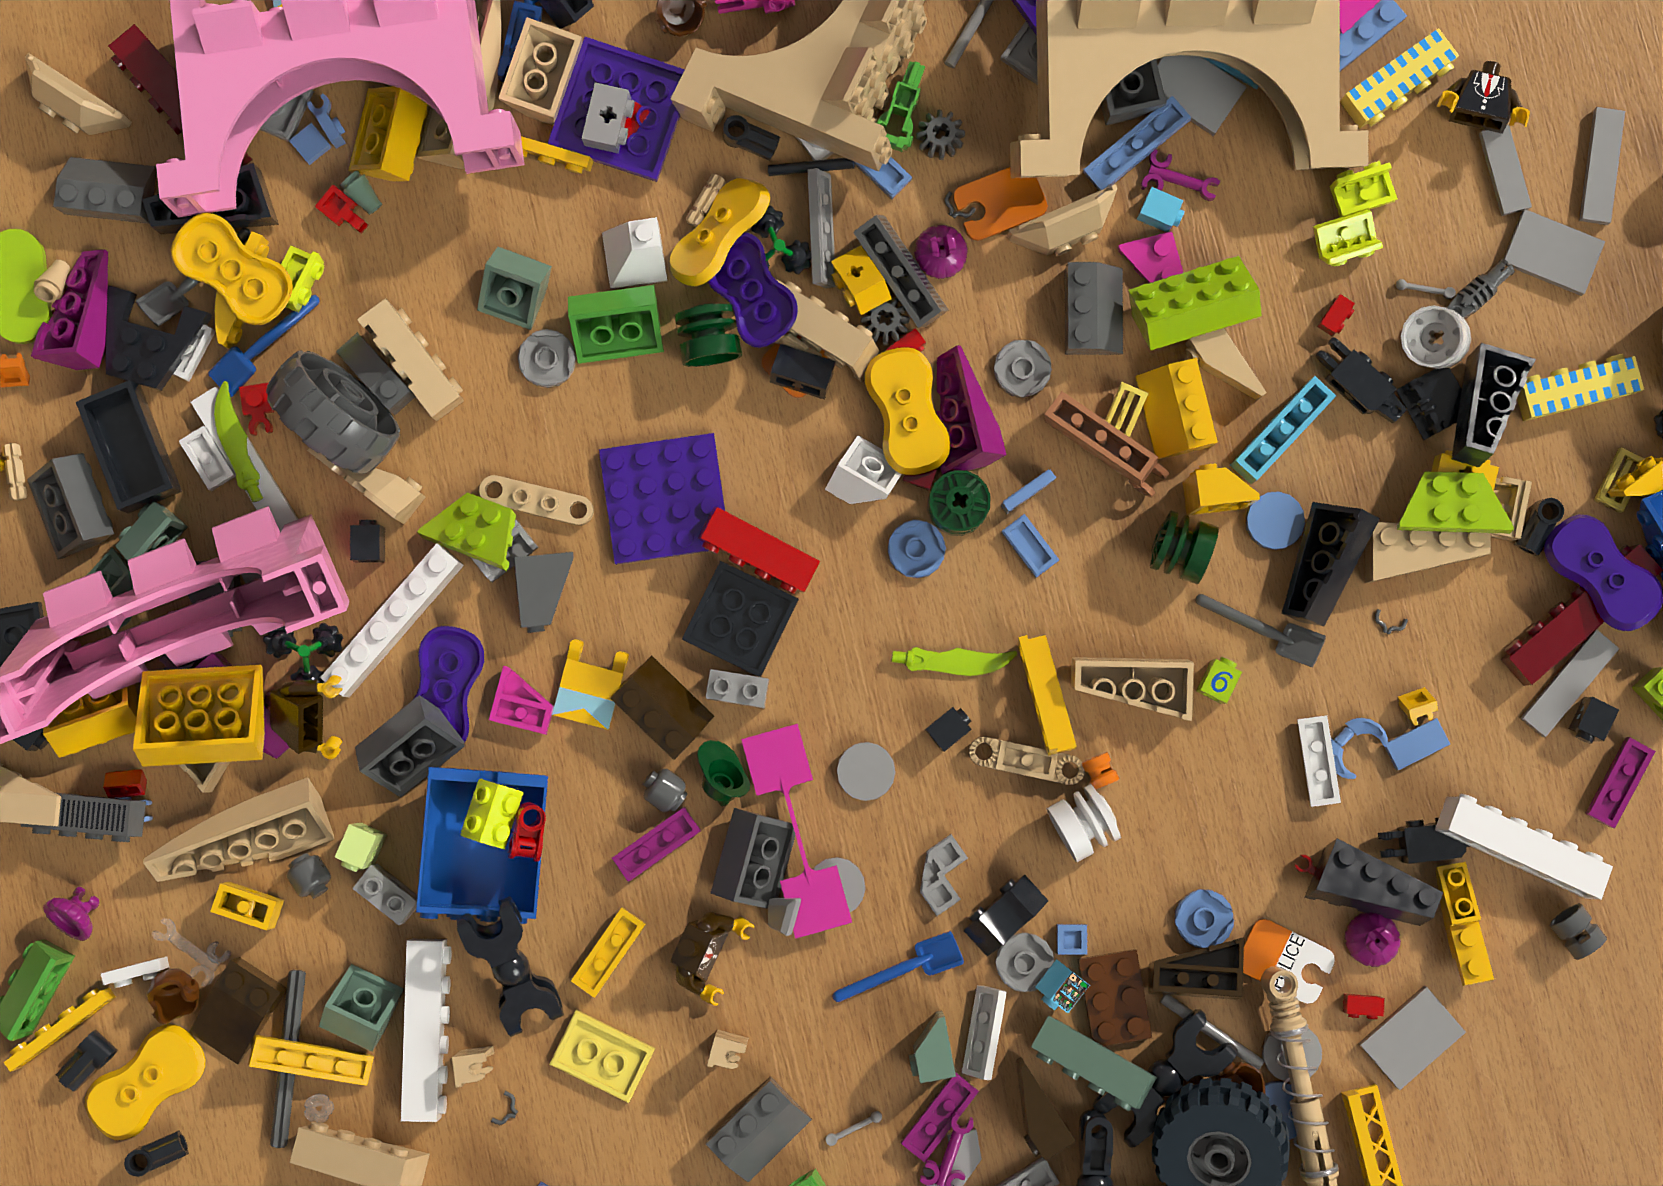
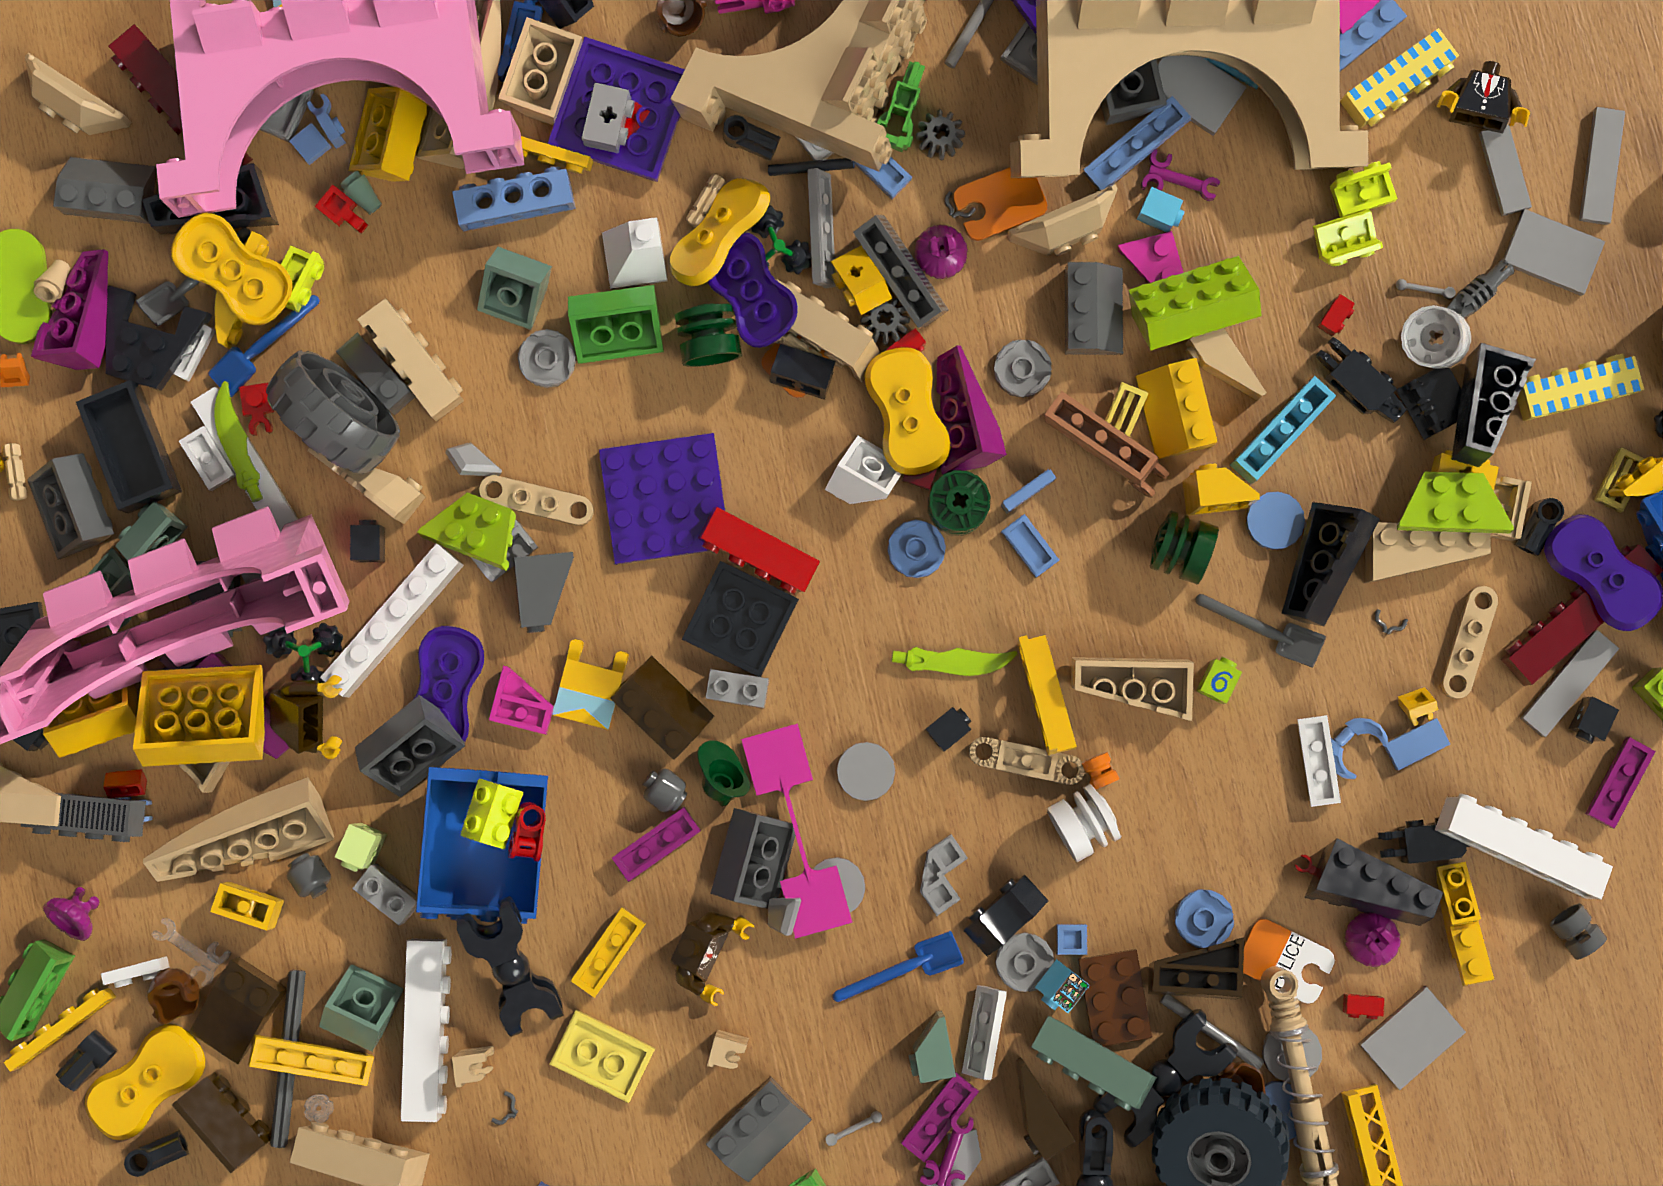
none -> dark brown slope [172,1072,271,1173]
none -> light grey piece [445,442,502,476]
none -> medium blue brick [452,167,576,231]
none -> tan plate [1440,586,1498,699]

